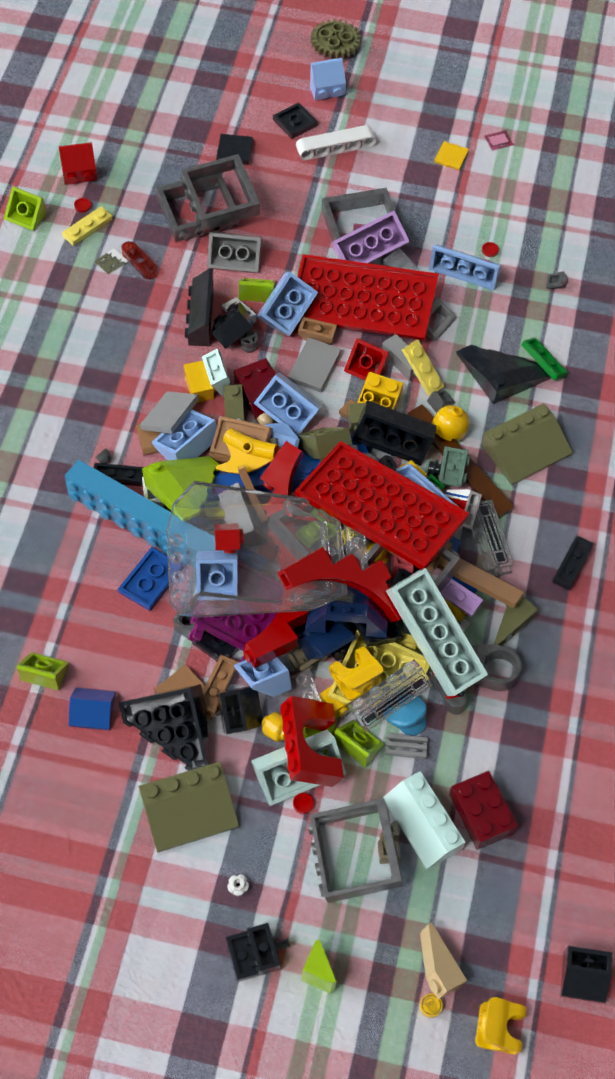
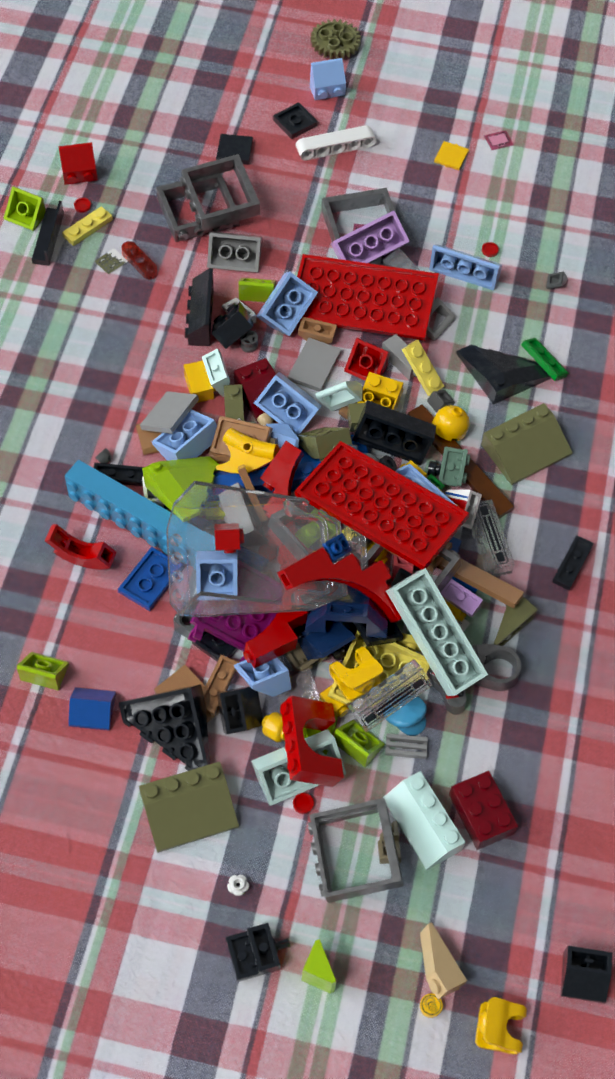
none -> black panel [32,201,64,266]
none -> red arch [45,524,117,570]
none -> light aqua tile [316,381,362,411]
none -> blue slope [322,533,352,562]

